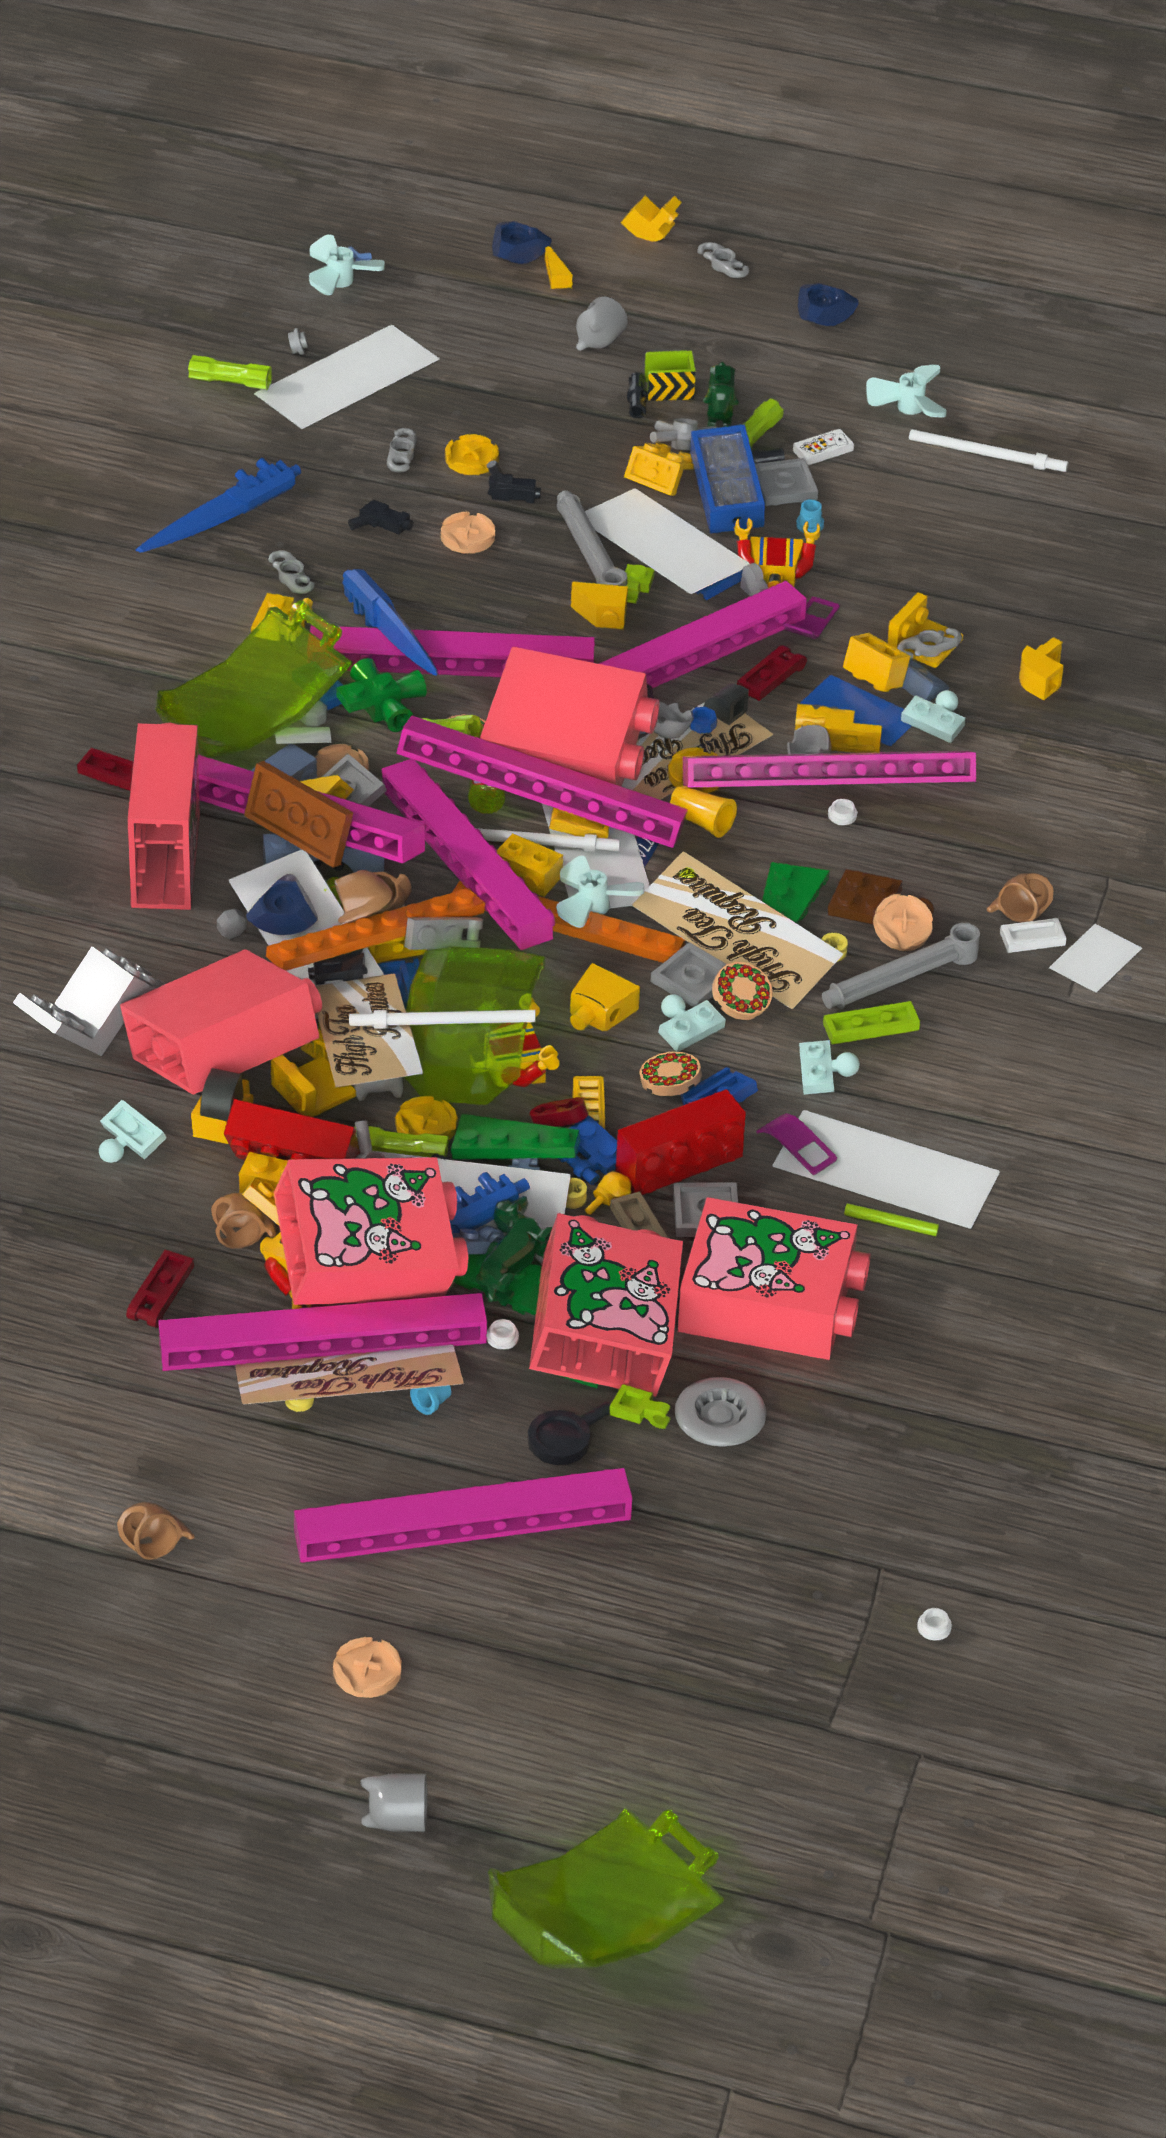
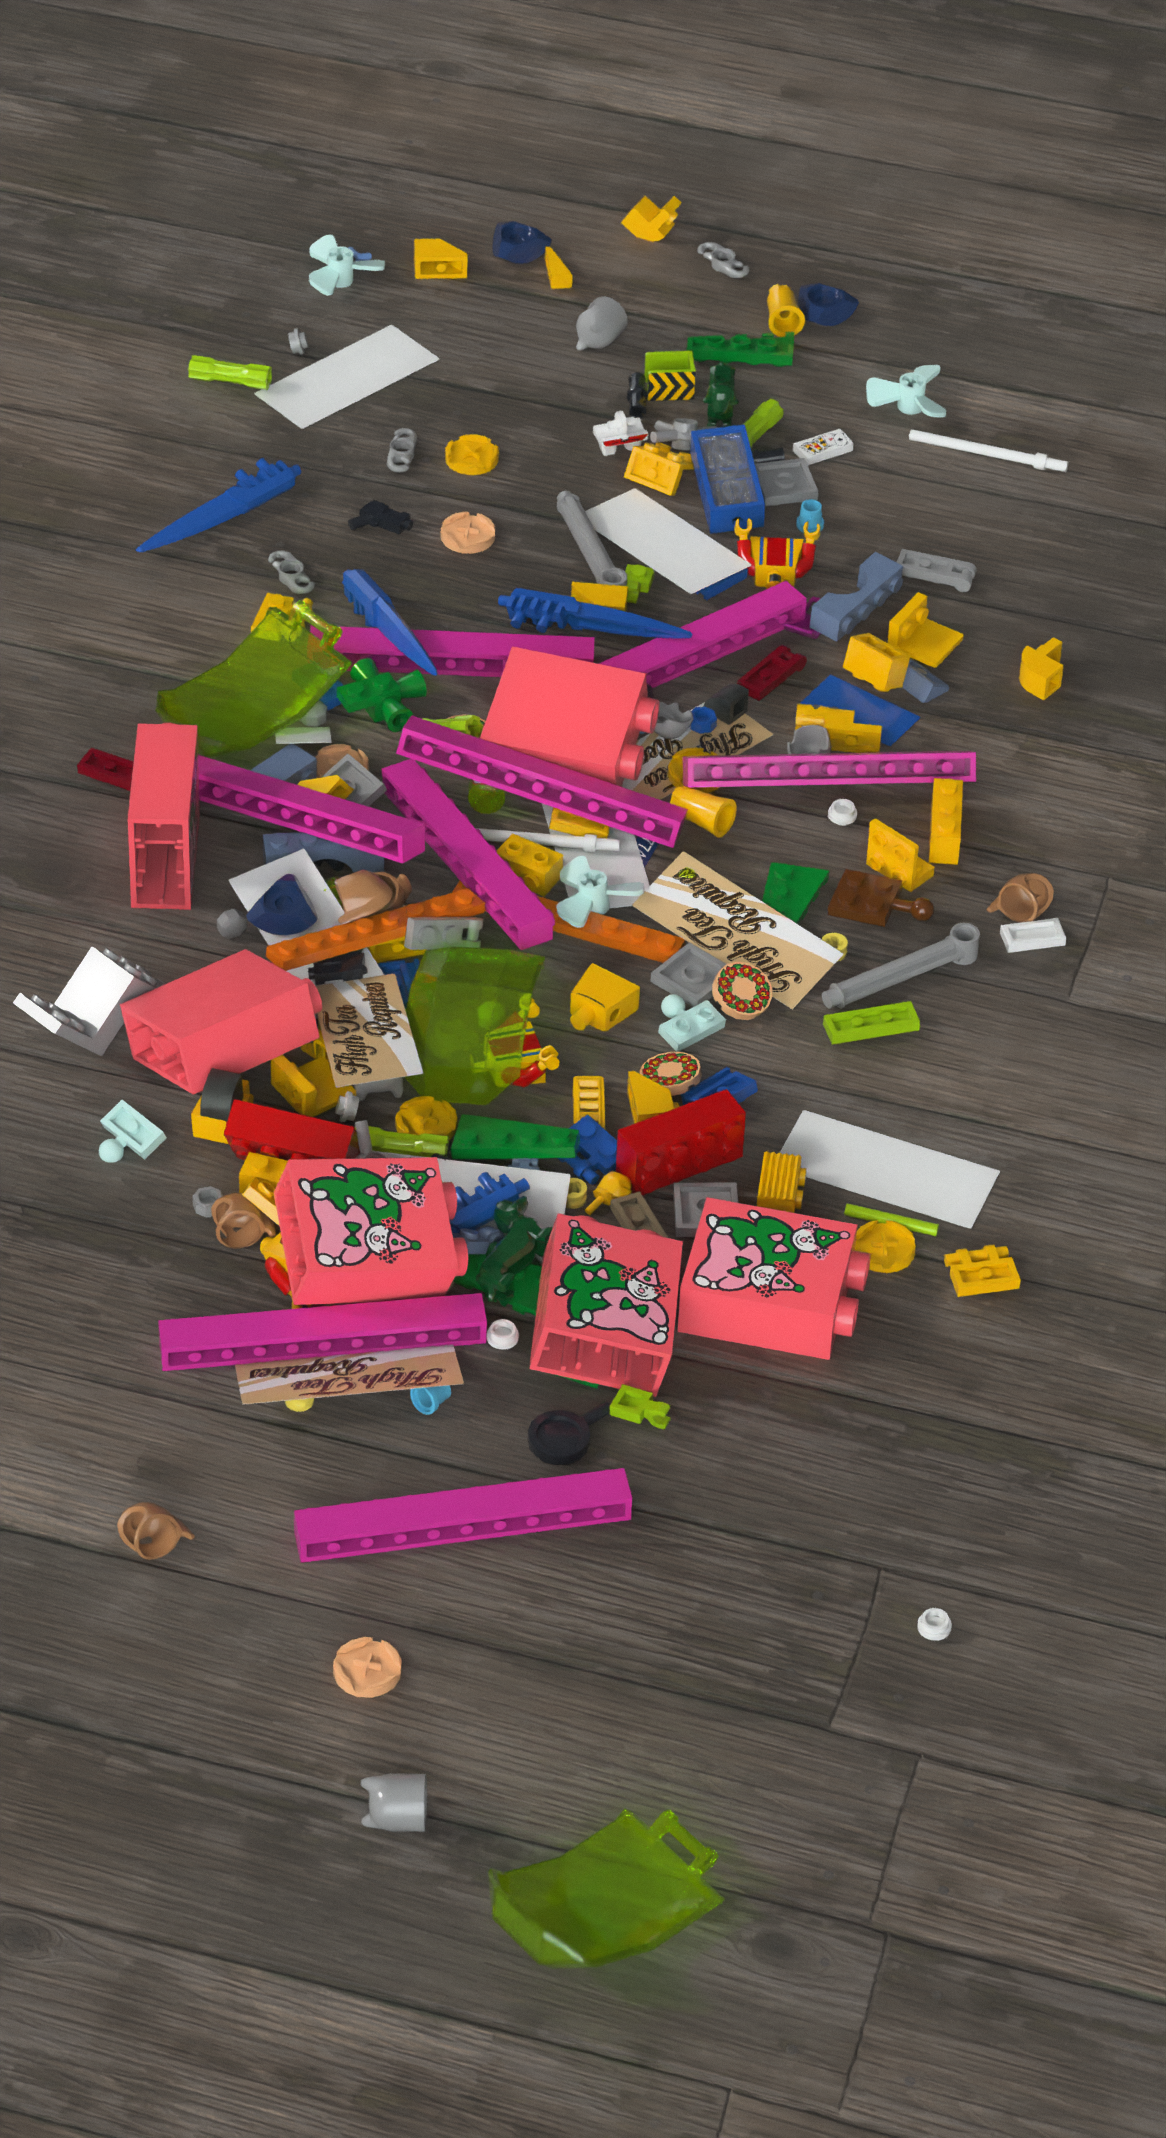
dark red plate [126,1249,194,1328] -> none
dark orange plate [244,761,354,868] -> none
white bar [349,1010,536,1029] -> none
black piece [487,460,541,503] -> none
dark red beam [529,1097,589,1127] -> none
light grey wheel [675,1377,767,1447] -> none
light grey tile [740,563,768,596] -> none
magenta piece [756,1113,837,1175] -> none
light aqua plate [799,1040,860,1095] -> none
light nougat tile [873,894,933,951] -> none
light grey piece [897,628,962,659] -> none
light aqua plate [901,690,966,743] -> none
white sticker [1049,924,1142,993] -> none
none -> light grey tile [193,1186,223,1218]
none -> white plate [335,1091,359,1122]
none -> yellow slope [414,239,468,279]
none -> blue piece [498,588,692,638]
none -> white hips [593,411,648,456]
none -> yellow slope [627,1071,679,1124]
none -> green wing [687,332,795,367]
none -> yellow brick [757,1151,807,1213]
none -> yellow plant [767,284,805,337]
none -> sand blue arch [809,552,903,642]
none -> yellow tile [855,1220,916,1273]
none -> yellow bracket [866,818,935,892]
none -> light grey plate [897,549,977,592]
none -> yellow brick [928,778,963,865]
none -> yellow plate [944,1244,1021,1297]

